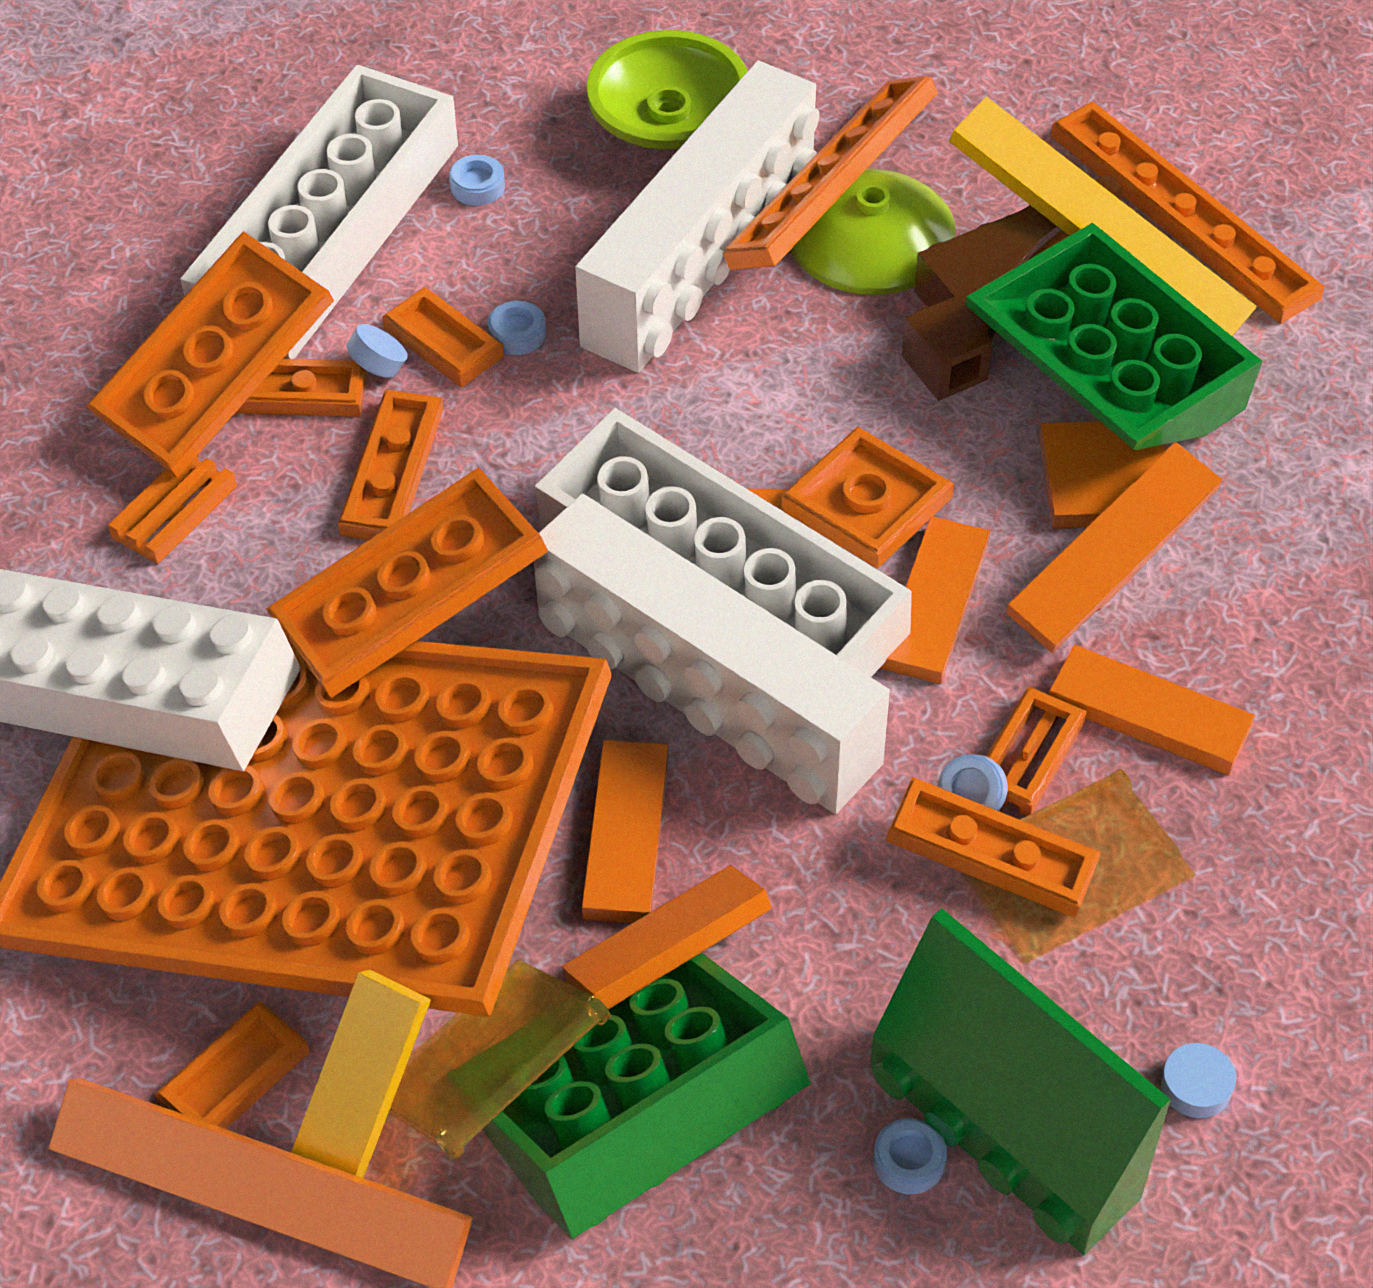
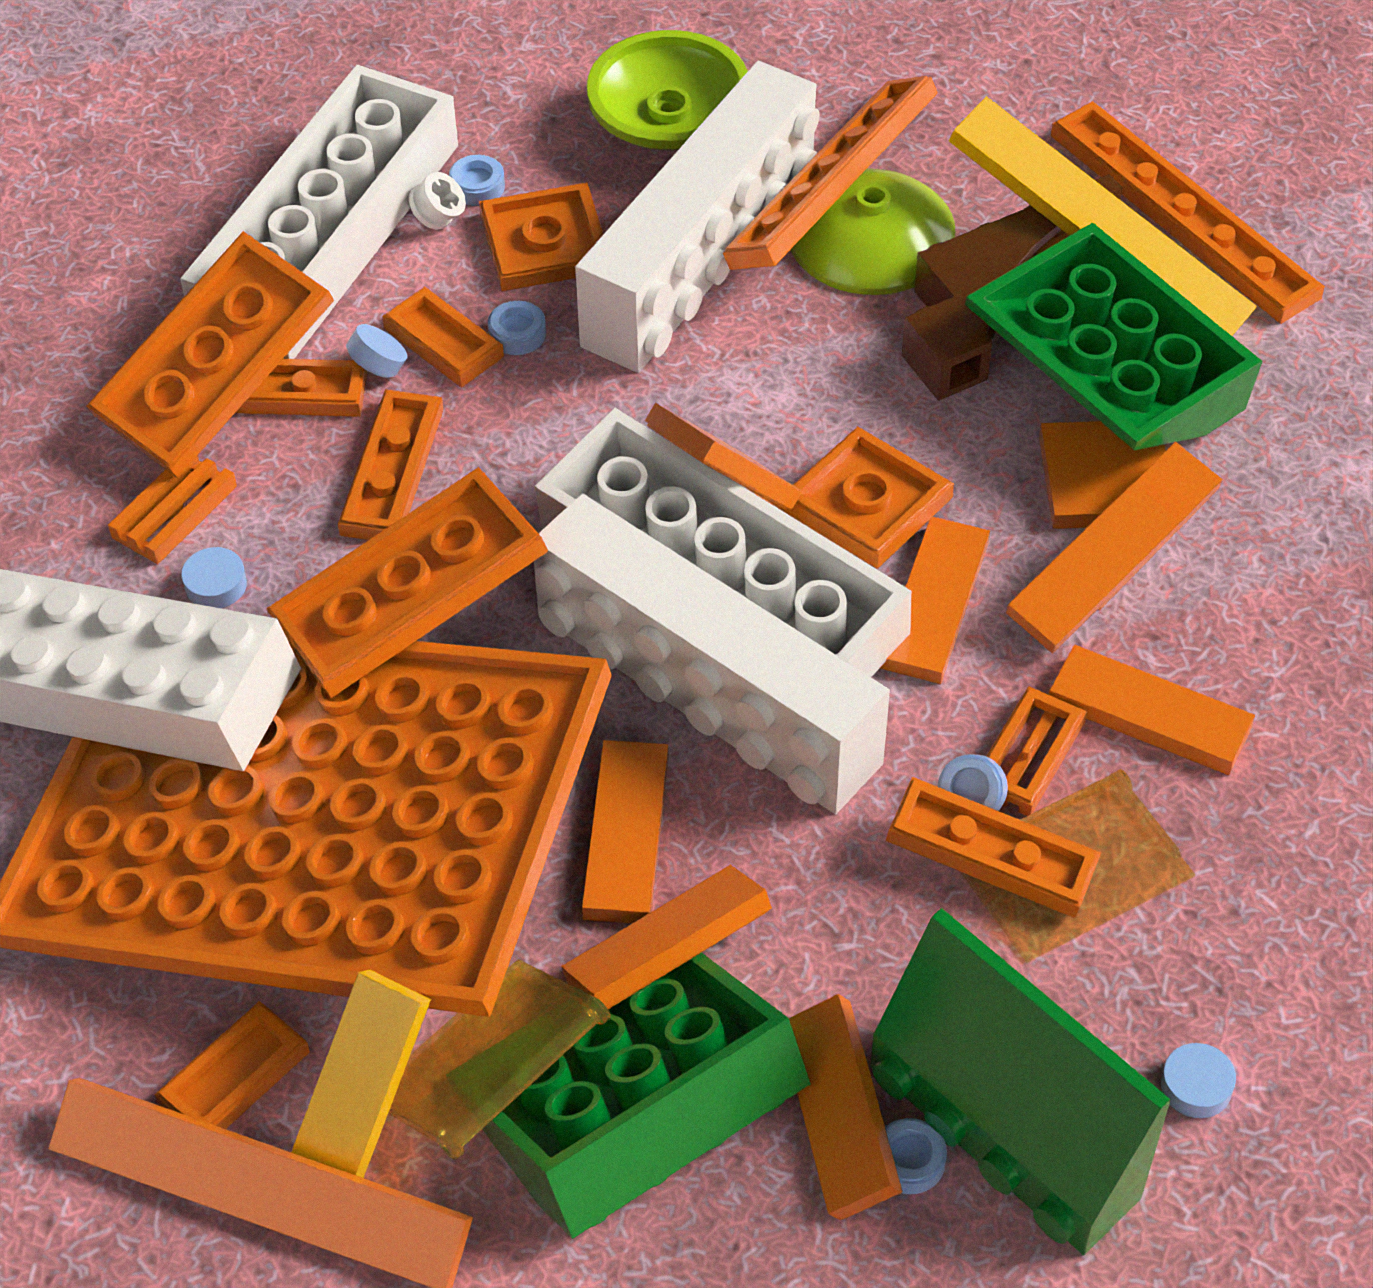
none -> light blue tile [182,547,247,608]
none -> white bush [409,172,466,230]
none -> orange tile [479,182,604,292]
none -> orange tile [645,402,803,510]
none -> orange tile [789,994,903,1220]

